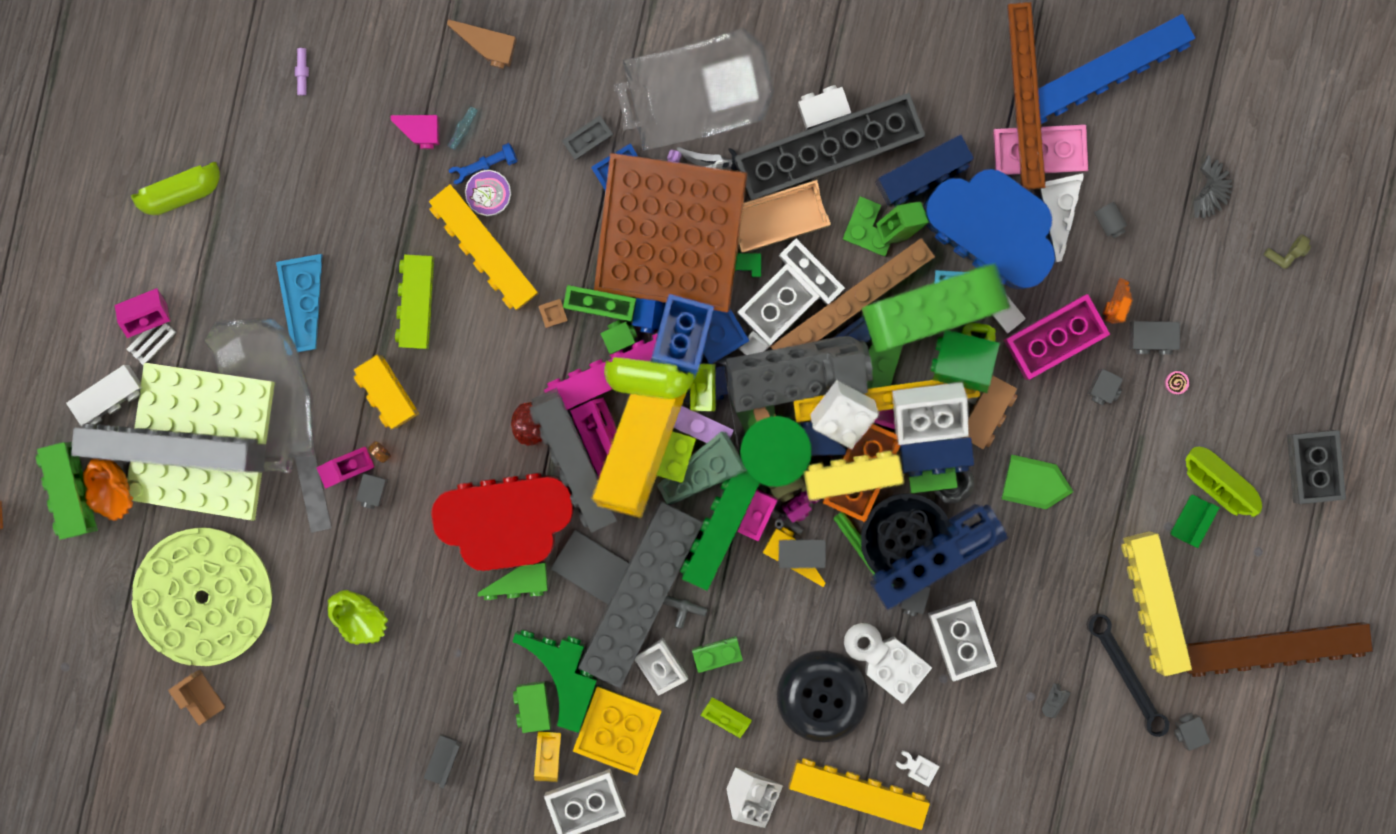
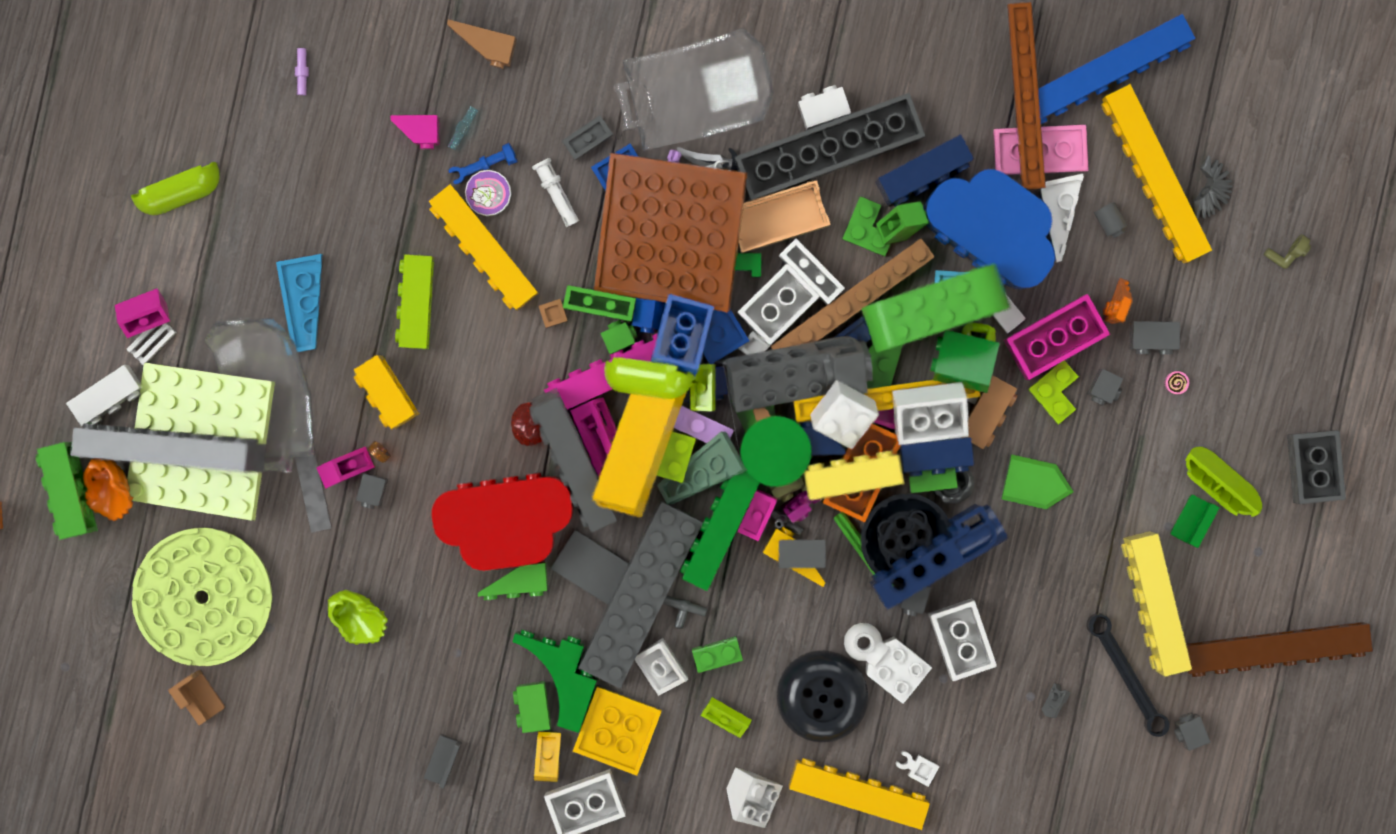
none -> white pin [532,158,579,227]
none -> lime plate [1028,360,1078,424]
none -> yellow brick [1101,84,1212,264]

